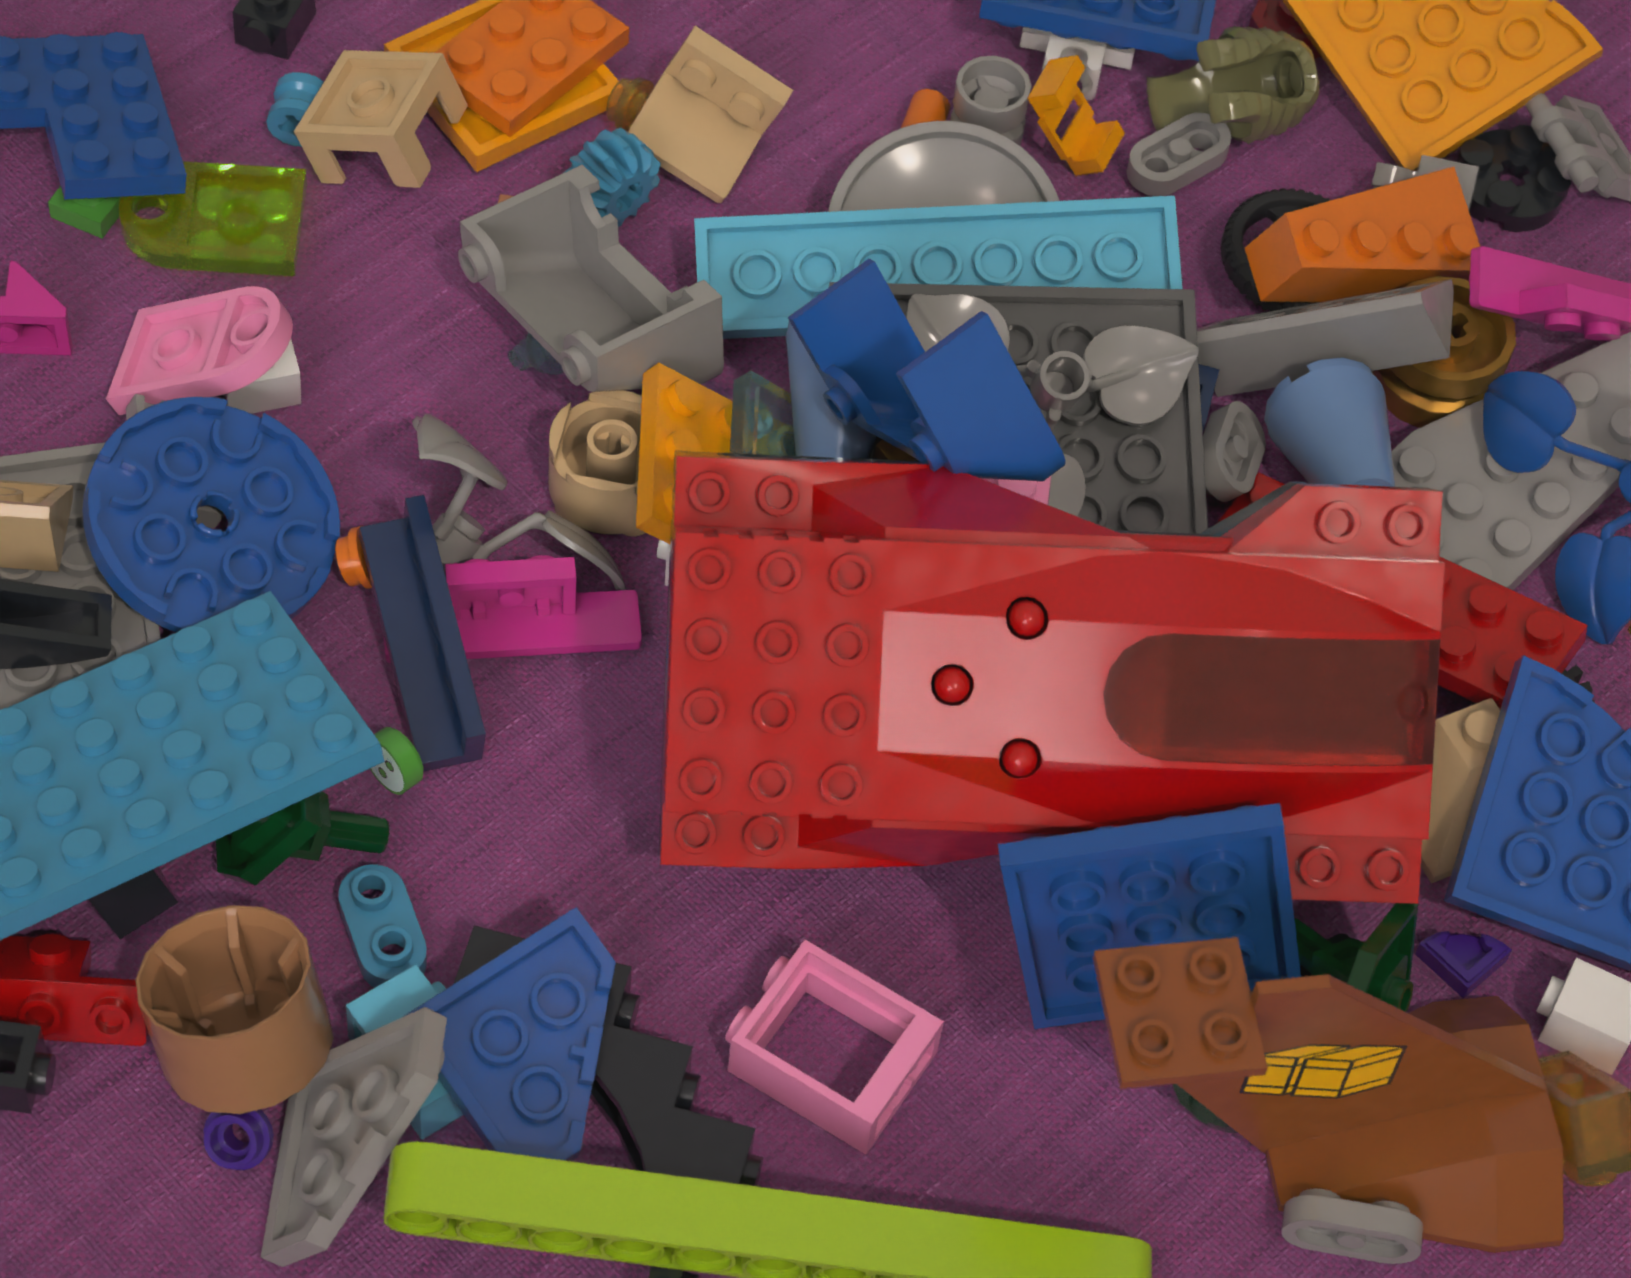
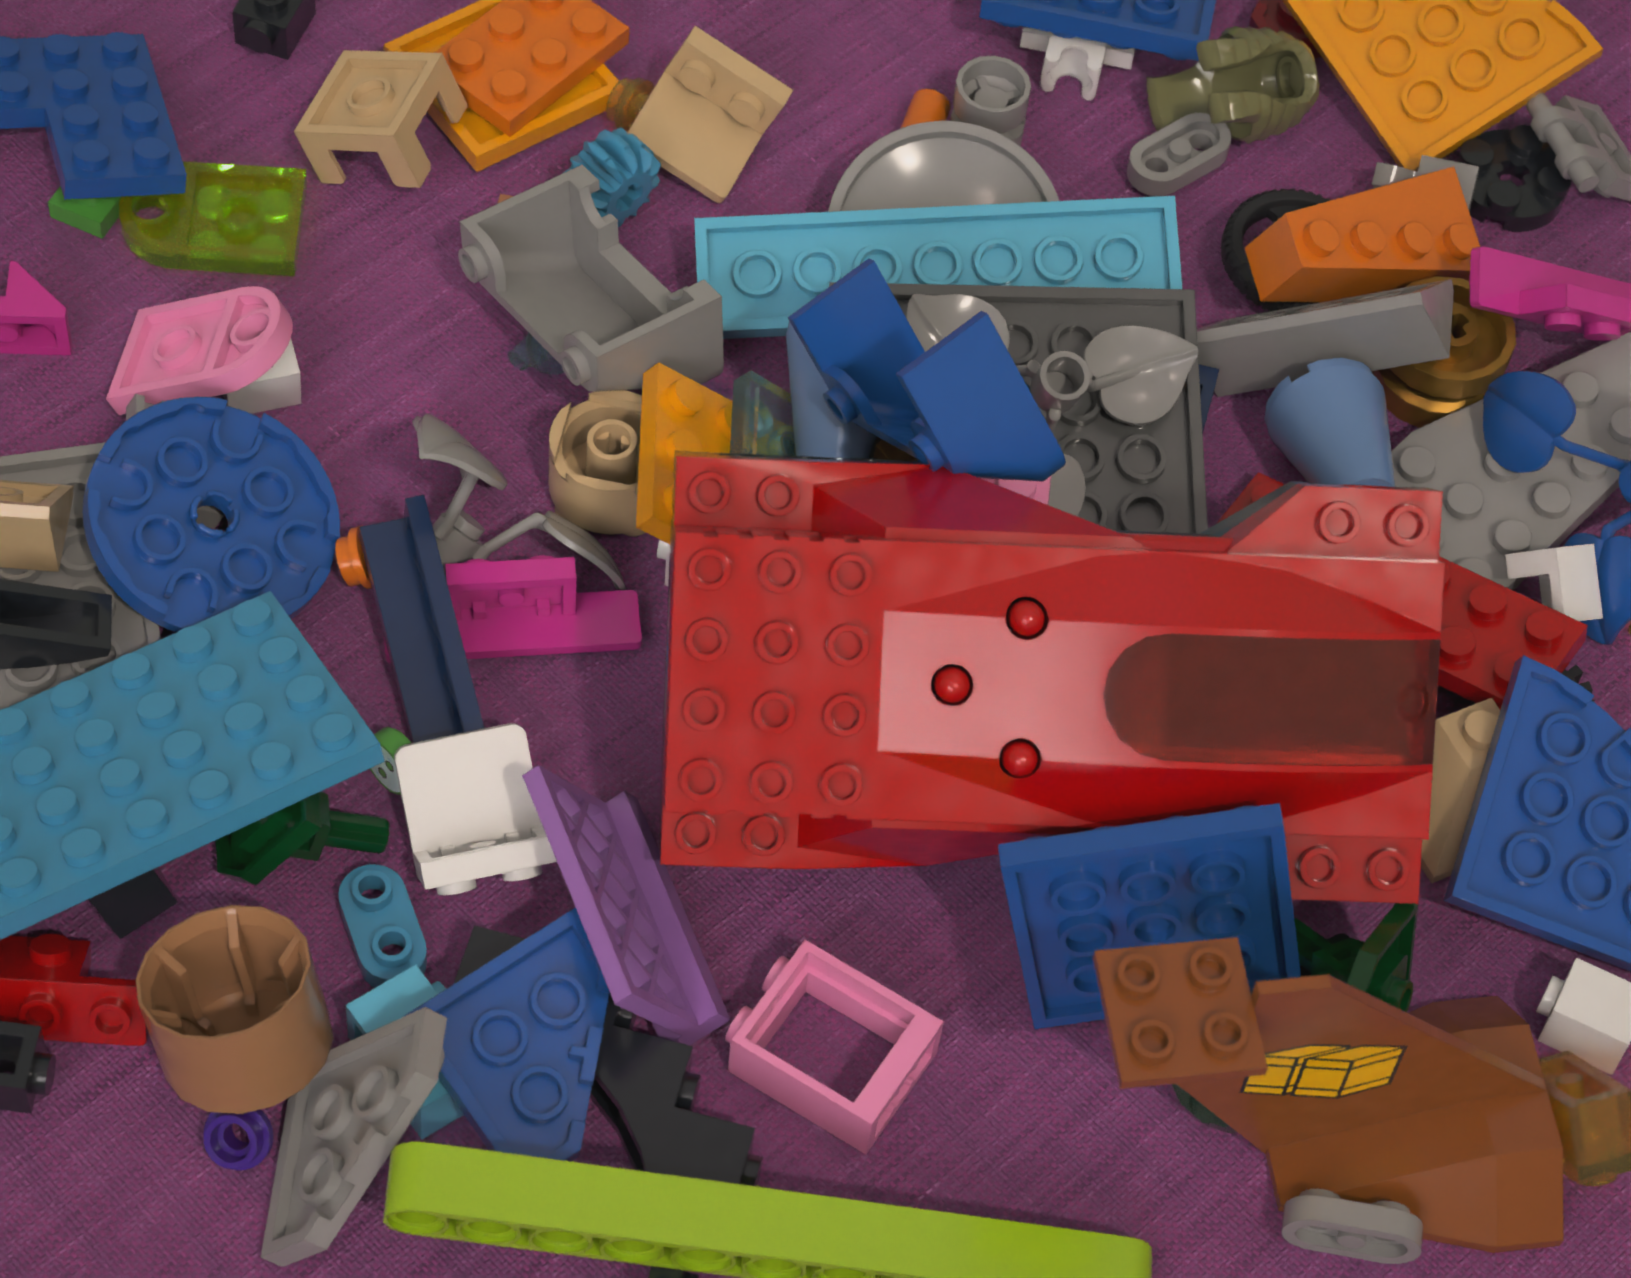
dark azure wheel [266,72,324,147] -> none
light orange piece [1027,55,1125,176] -> none
light grey plate [1203,401,1266,502] -> none
dark purple tile [1415,931,1512,999] -> none
none -> white bracket [394,723,557,896]
none -> medium lavender fence [522,765,731,1046]
none -> white panel [1505,544,1603,621]

